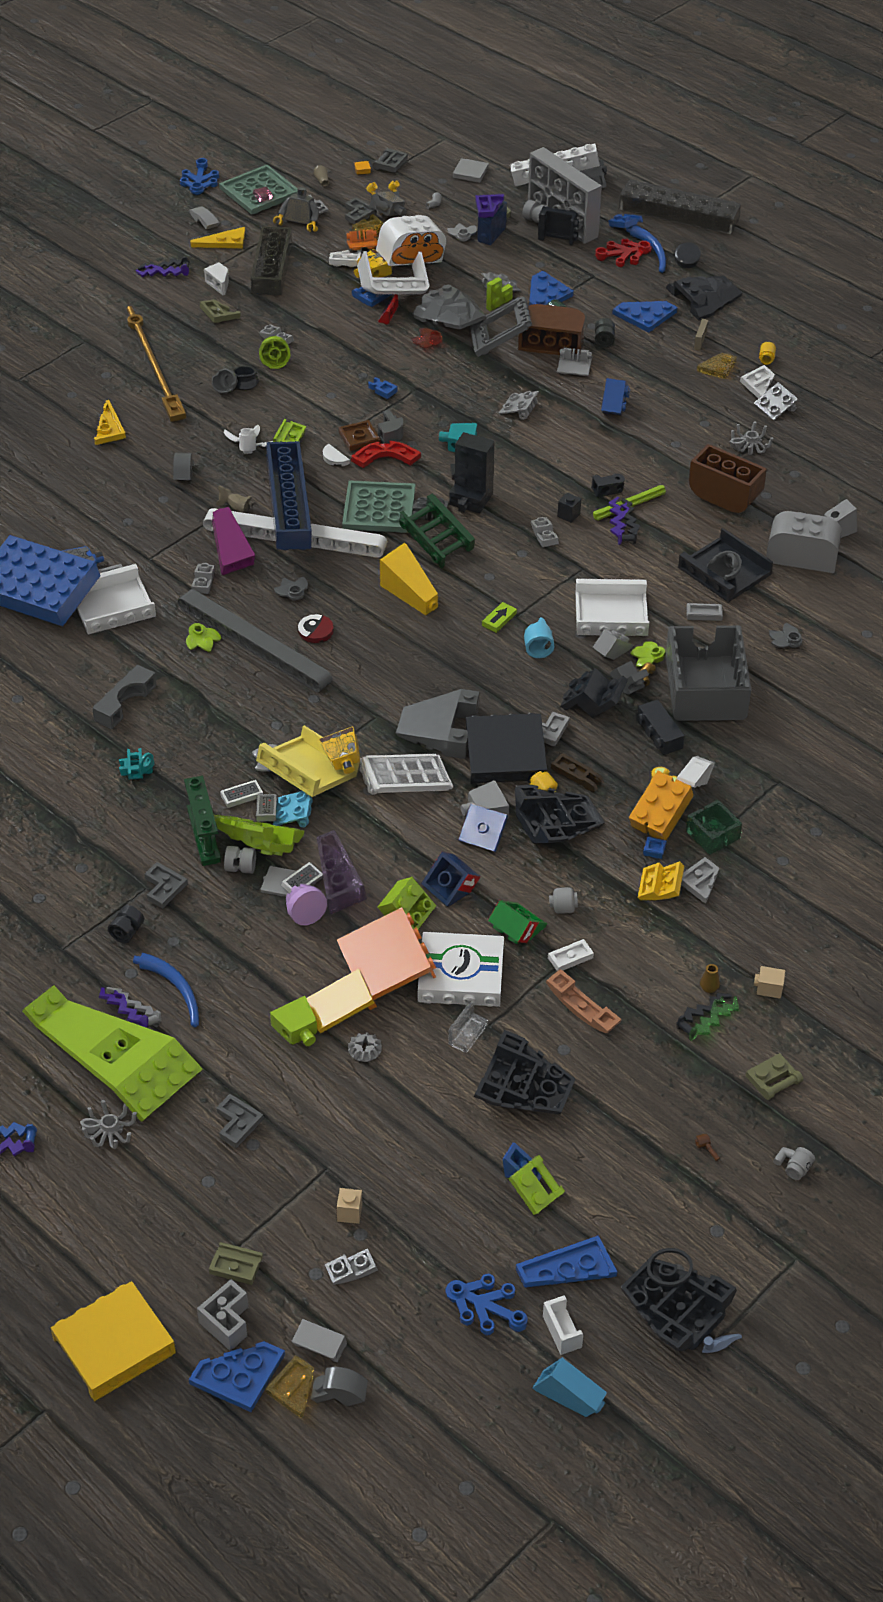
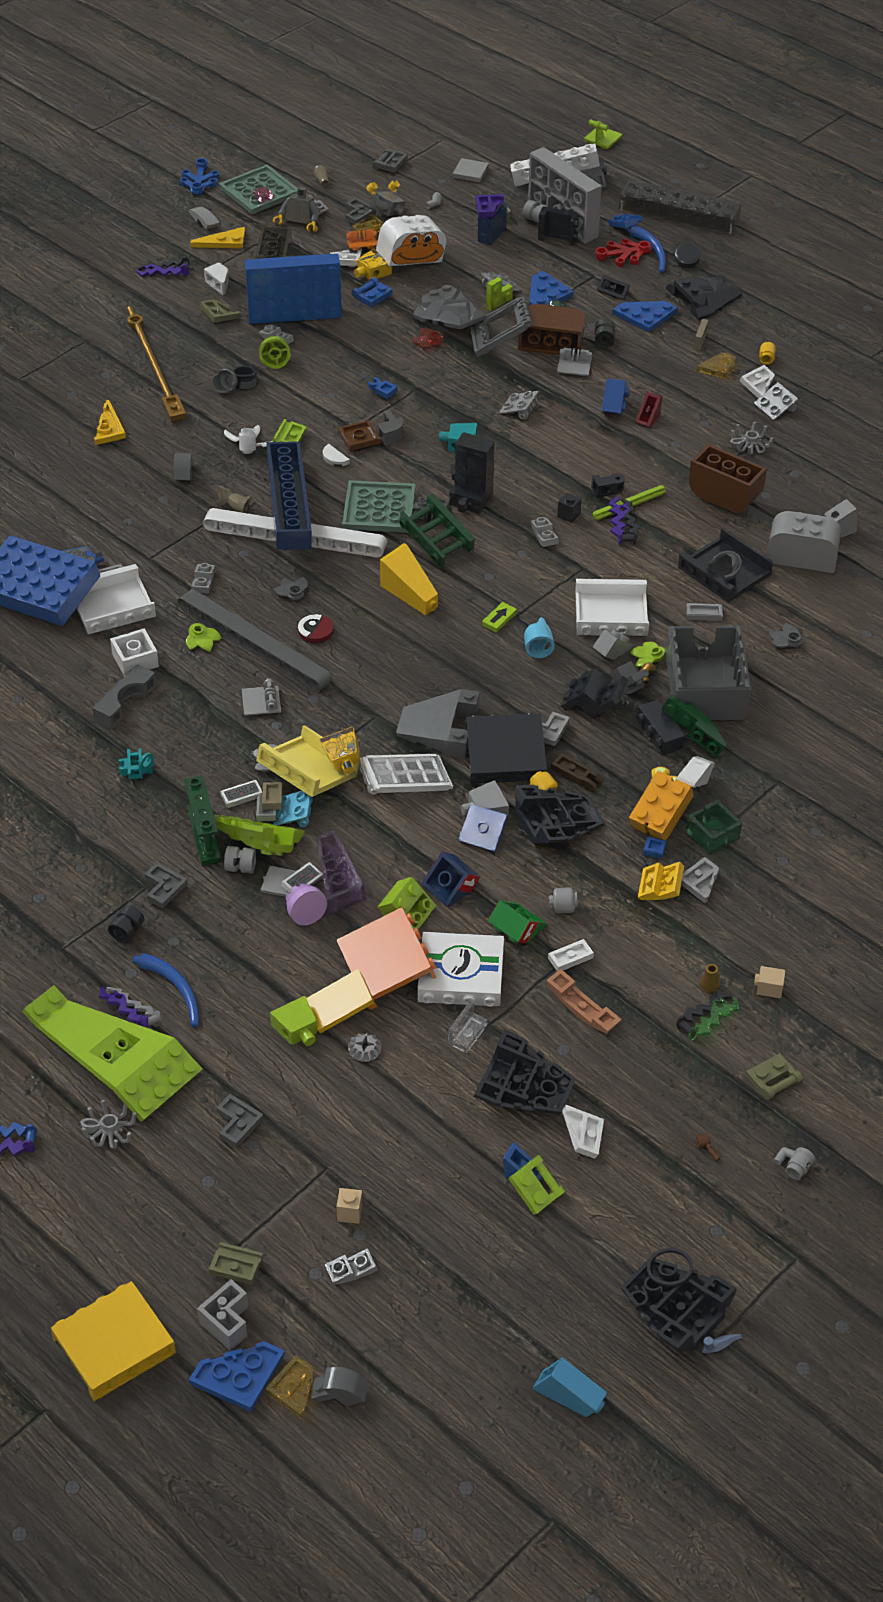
magenta slope [212,507,255,575] -> none
light grey hinge [292,1319,347,1362] -> none
red plate [351,441,421,468] -> none
light orange tile [354,161,371,175] -> none
white windscreen [357,251,429,294] -> none
red slope [378,294,398,324] -> none
blue plant [446,1274,528,1335] -> none
light grey plate [447,223,477,242] -> none
blue wing [516,1235,617,1288] -> none
white panel [543,1296,583,1355] -> none
none -> white brick [110,629,159,677]
none -> light grey hinge [242,679,281,716]
none -> blue brick [245,253,342,324]
none -> dark tan tile [262,782,282,810]
none -> white wing [562,1105,604,1159]
none -> lime plate [584,119,623,149]
none -> black slope [597,275,630,300]
none -> dark red slope [635,391,662,427]
none -> dark green slope [661,694,726,758]

